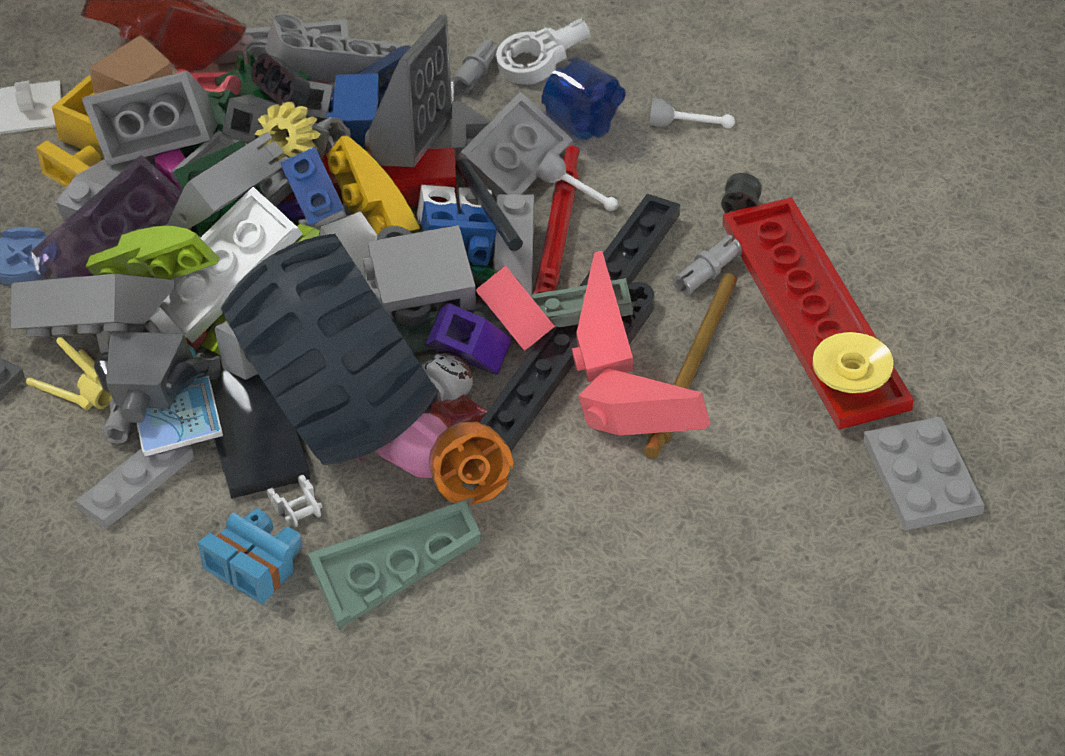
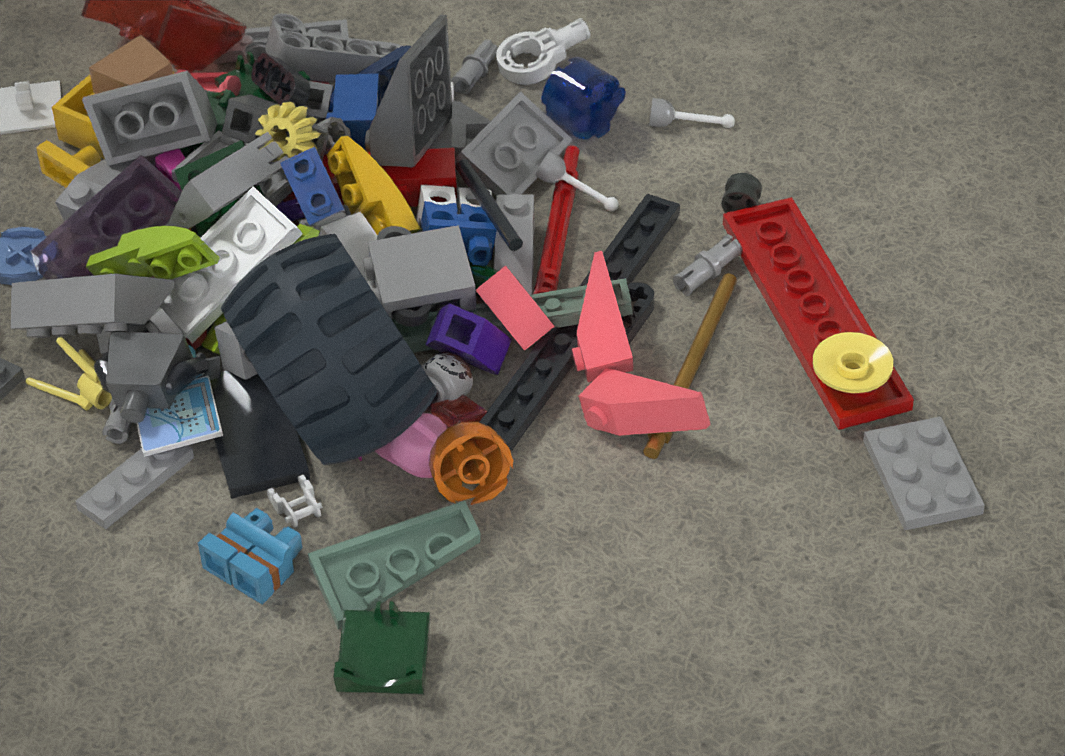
none -> dark green piece [333,601,431,694]

